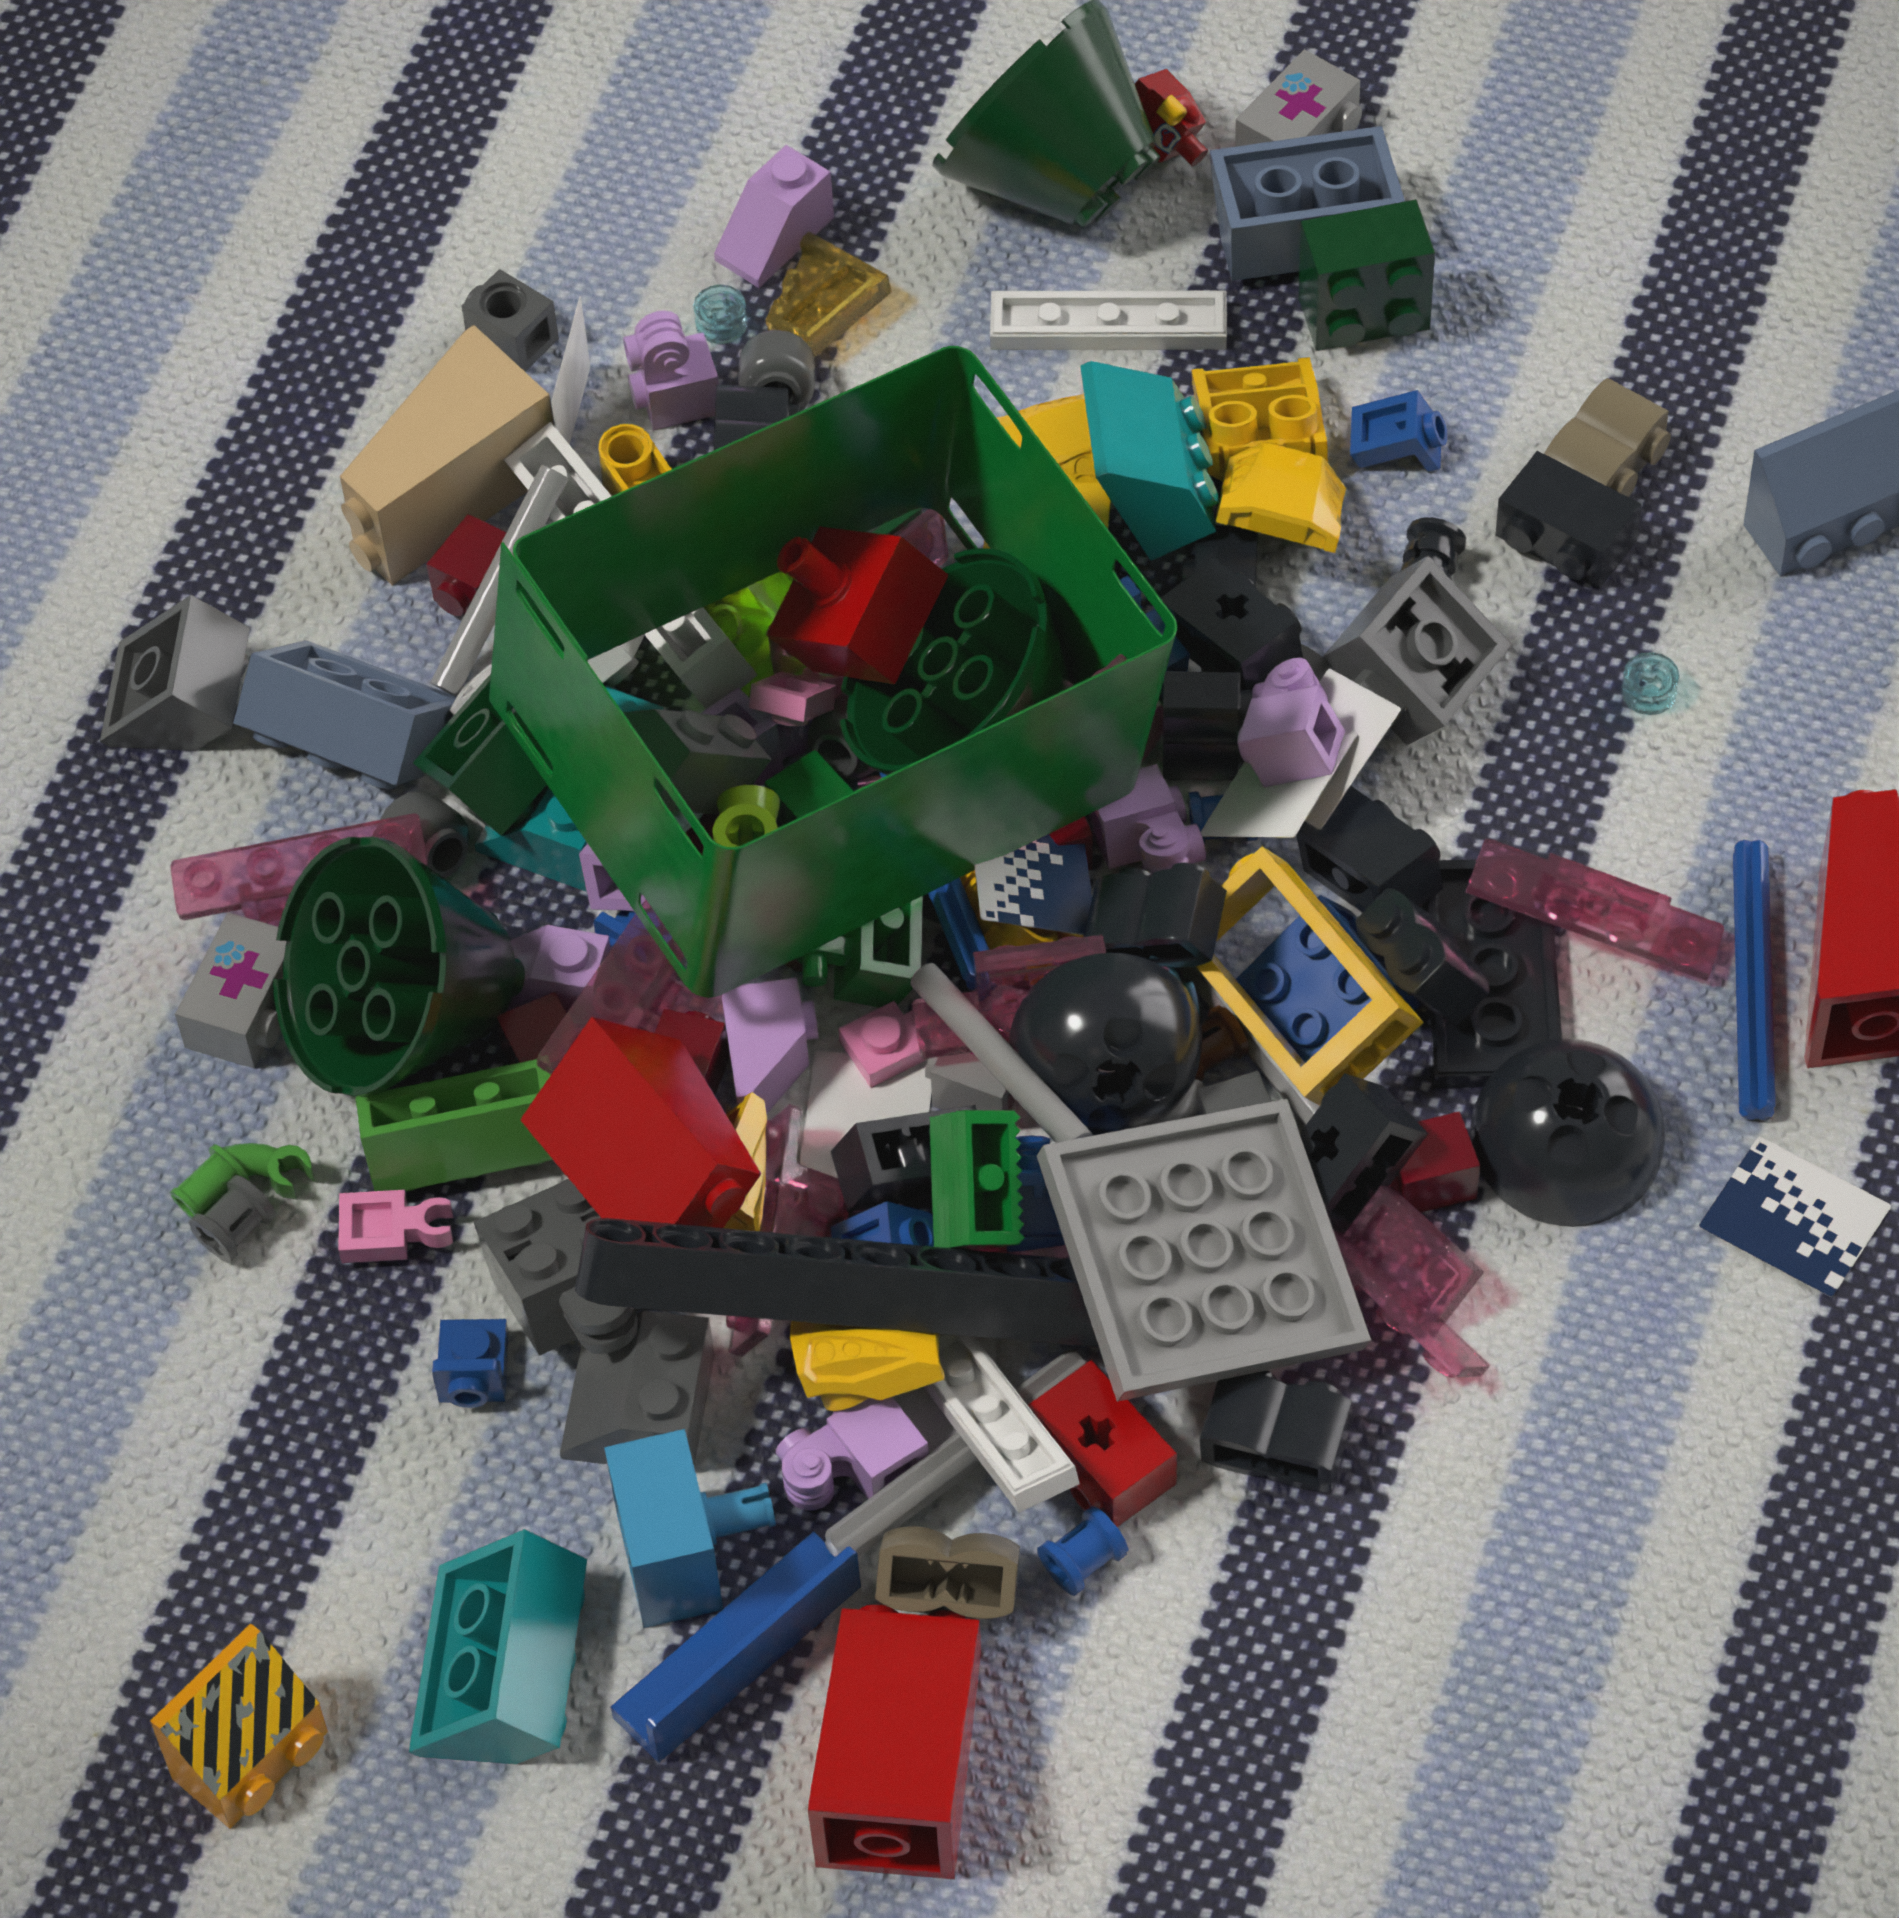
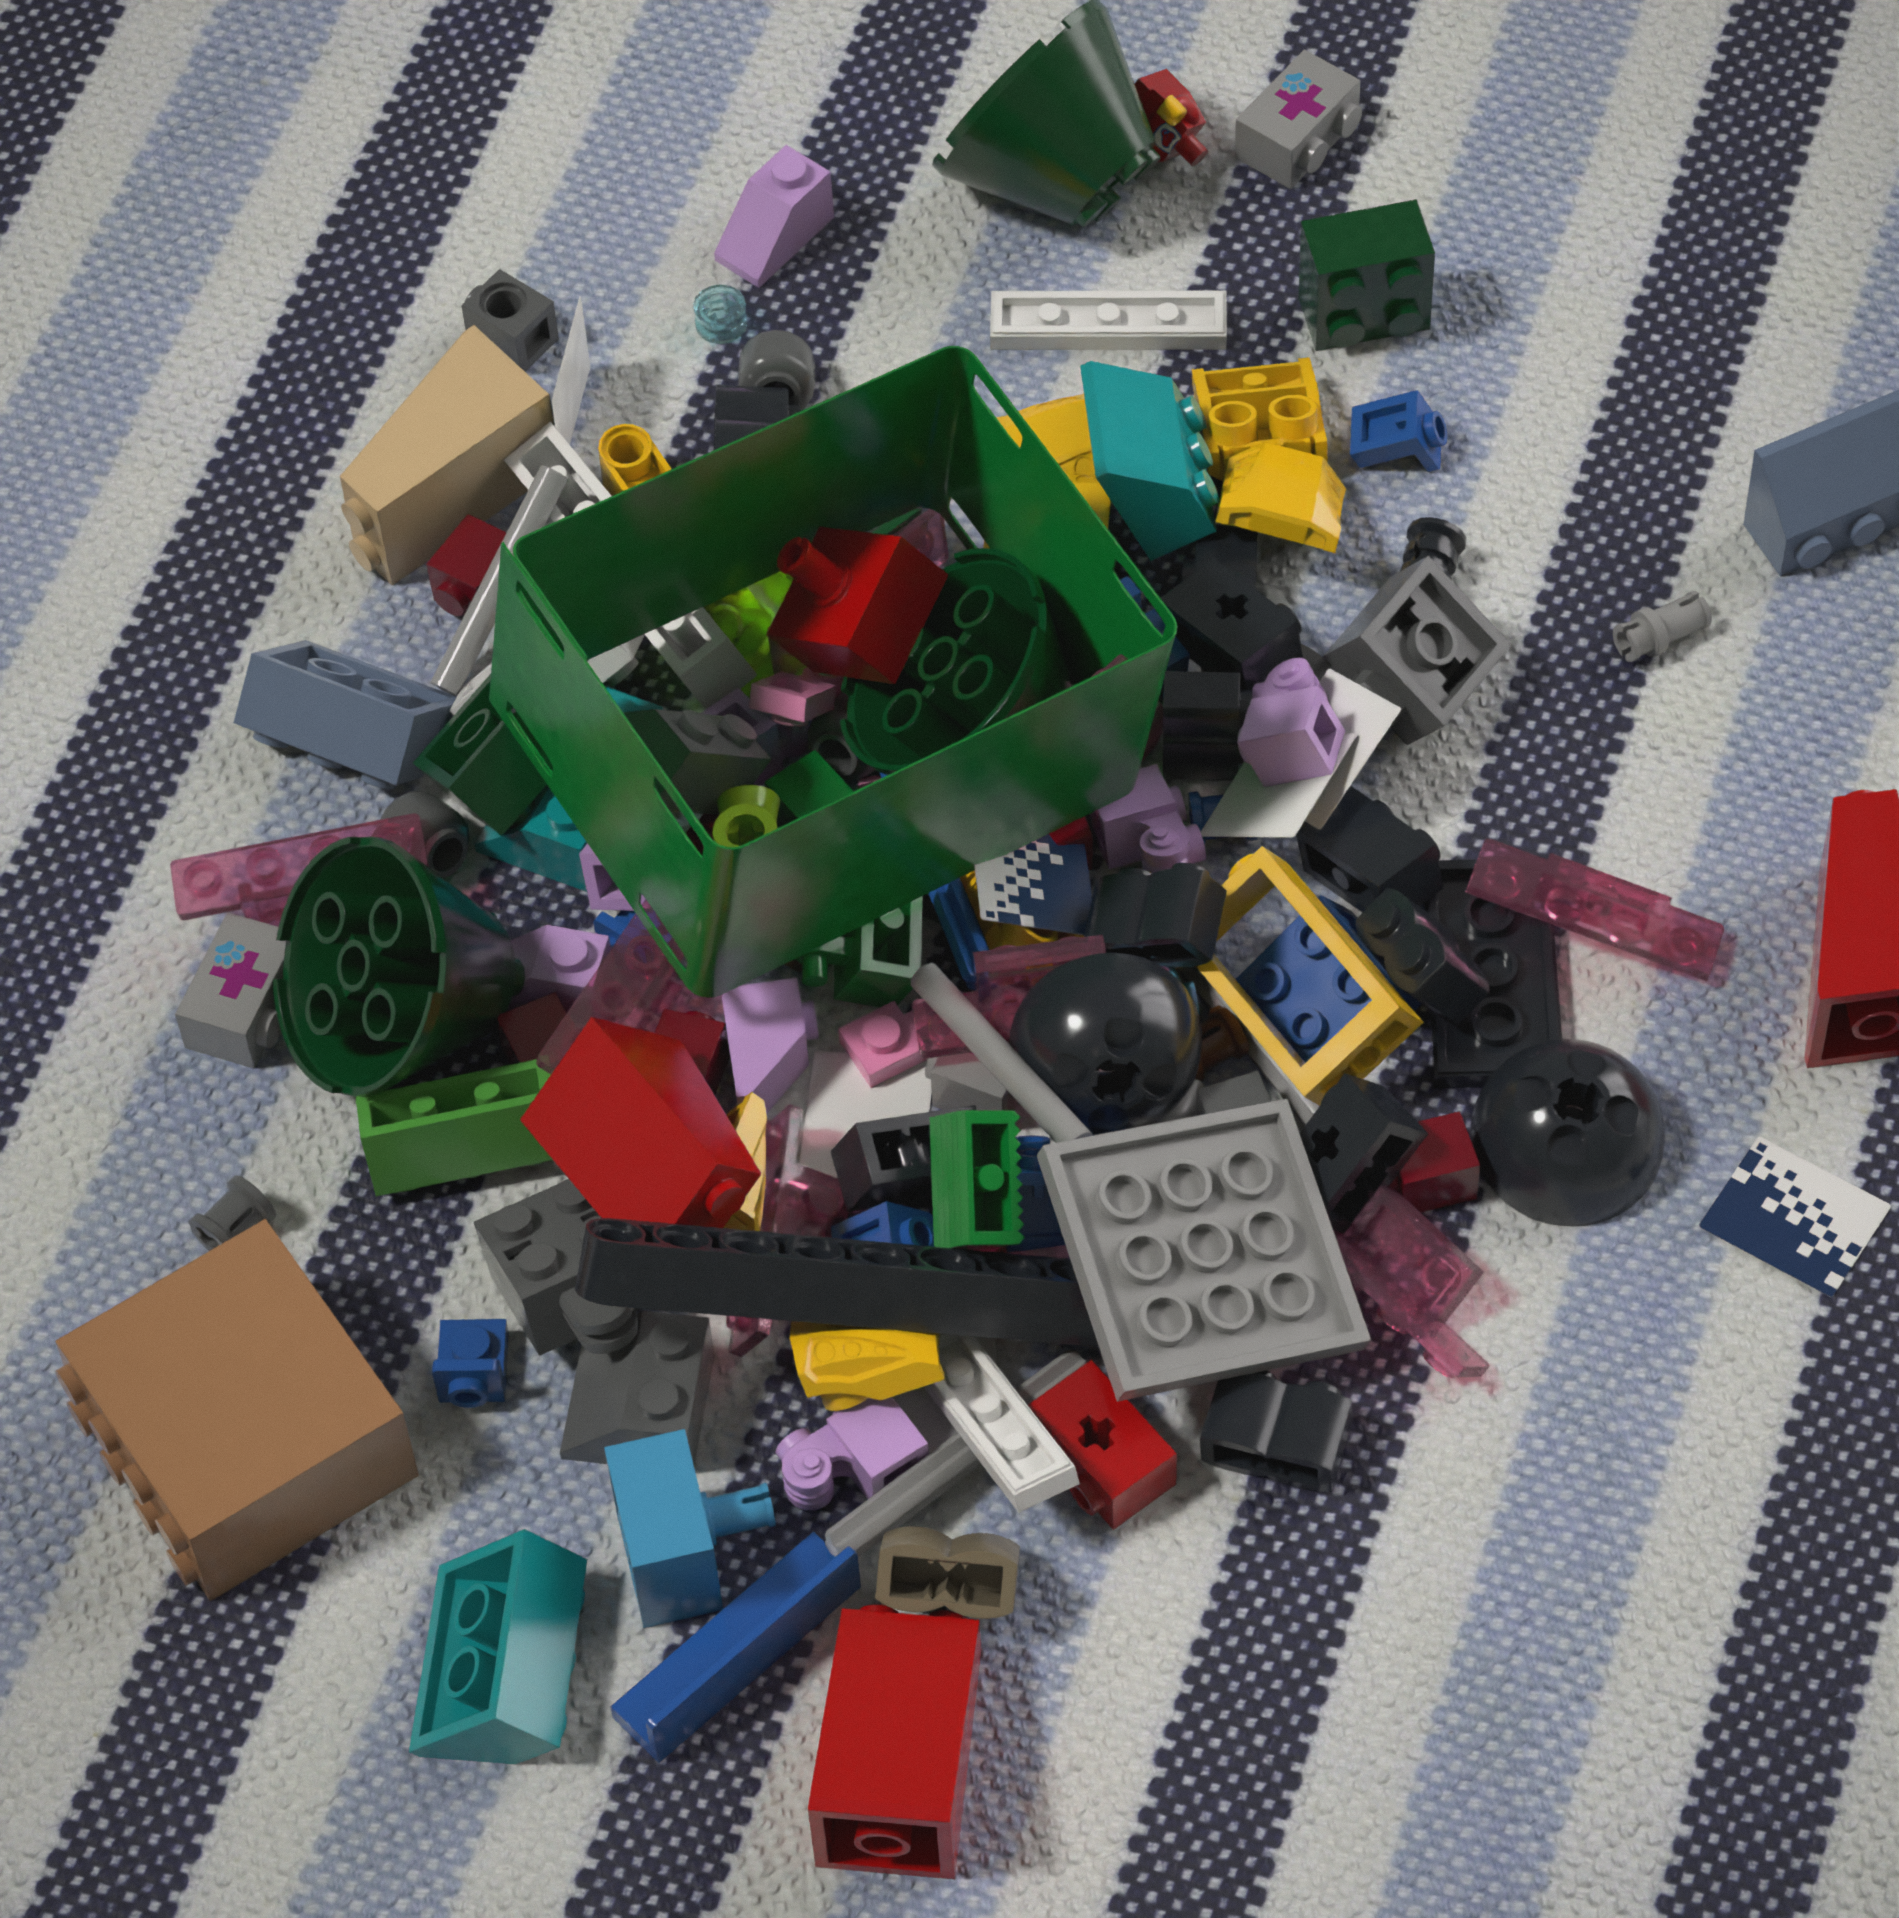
dark grey slope [100,595,250,751] -> none
slope [150,1623,328,1829] -> none
bright green piece [170,1143,315,1218] -> none
bright pink plate [338,1190,453,1263] -> none
lavender brick [623,310,719,430] -> none
clear yellow wing [765,231,892,358] -> none
blue bush [1037,1506,1129,1596] -> none
sand blue slope [1210,126,1405,281] -> none
black brick [1495,451,1642,589] -> none
dark tan brick [1544,378,1671,497] -> none
clear light blue bush [1621,652,1680,715] -> none
blue axle [1733,839,1776,1121] -> none
none -> medium nougat brick [55,1219,419,1601]
none -> light grey pin [1613,591,1712,662]

